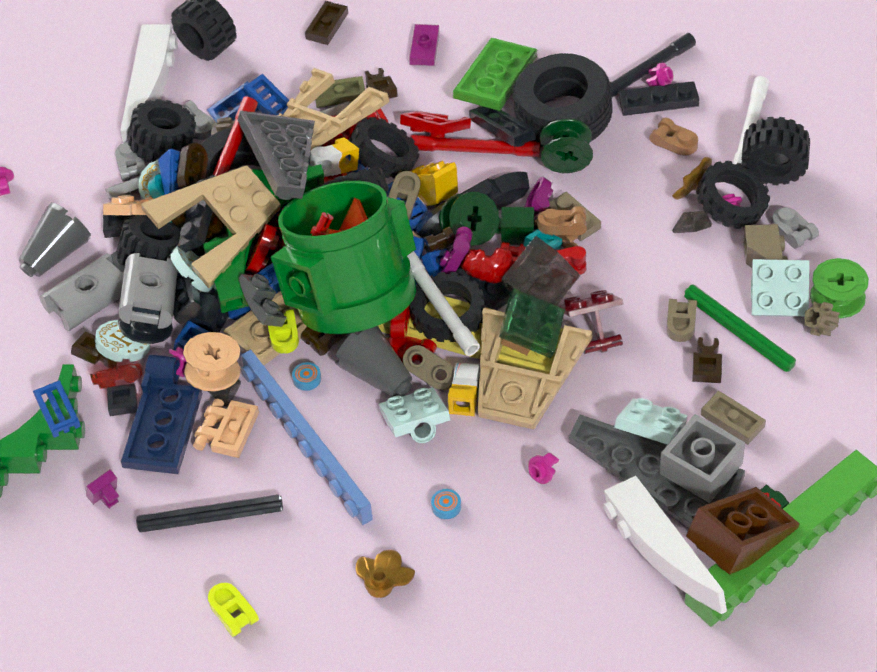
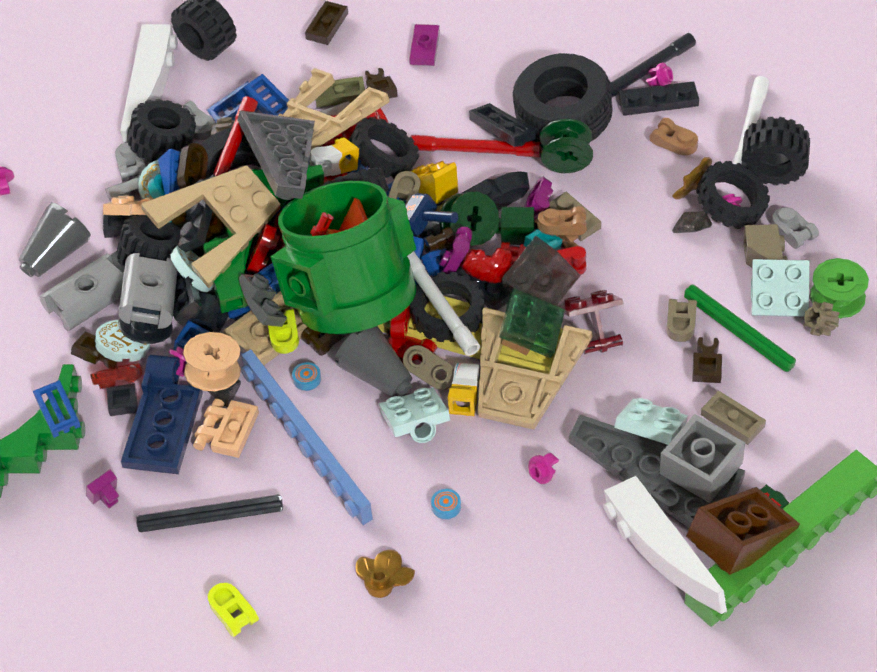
red wing [400,111,471,138] -> none
bright green tile [453,38,537,111] -> none
none -> dark blue piece [406,193,458,237]

